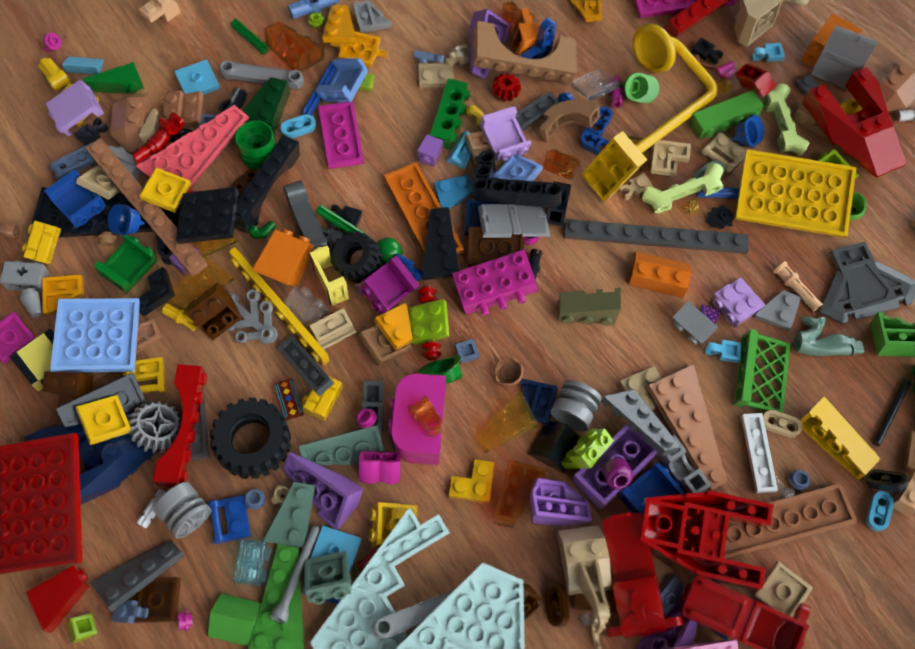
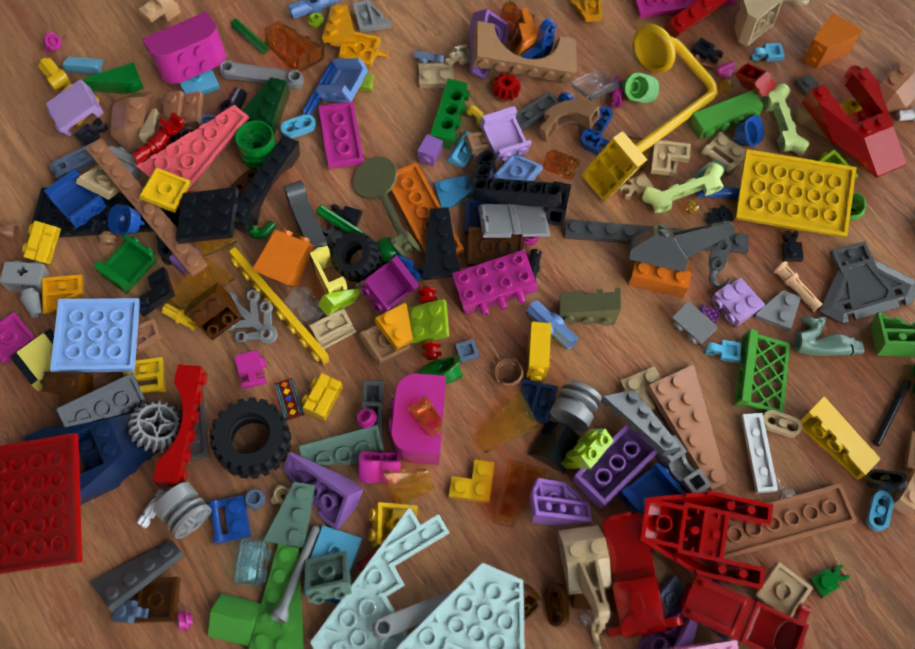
red slope [26,565,89,633] -> none
lime slope [67,613,97,643] -> none
yellow plate [76,395,131,445] -> none
dark grey plate [277,335,334,396] -> none
magenta head [603,458,633,489] -> none
sand blue plate [789,470,810,490] -> none
light grey piece [811,25,878,90] -> none
none -> dark pink brick [142,12,226,84]
none -> dark pink brick [235,350,267,390]
none -> lime slope [318,288,360,316]
none -> olive piece [353,157,423,259]
none -> clear yellow wing [383,468,435,504]
none -> medium blue piece [526,300,578,351]
none -> yellow brick [526,322,551,382]
none -> dark grey slope [628,221,735,289]
none -> black plate [781,231,804,262]
none -> green plate [809,565,850,598]

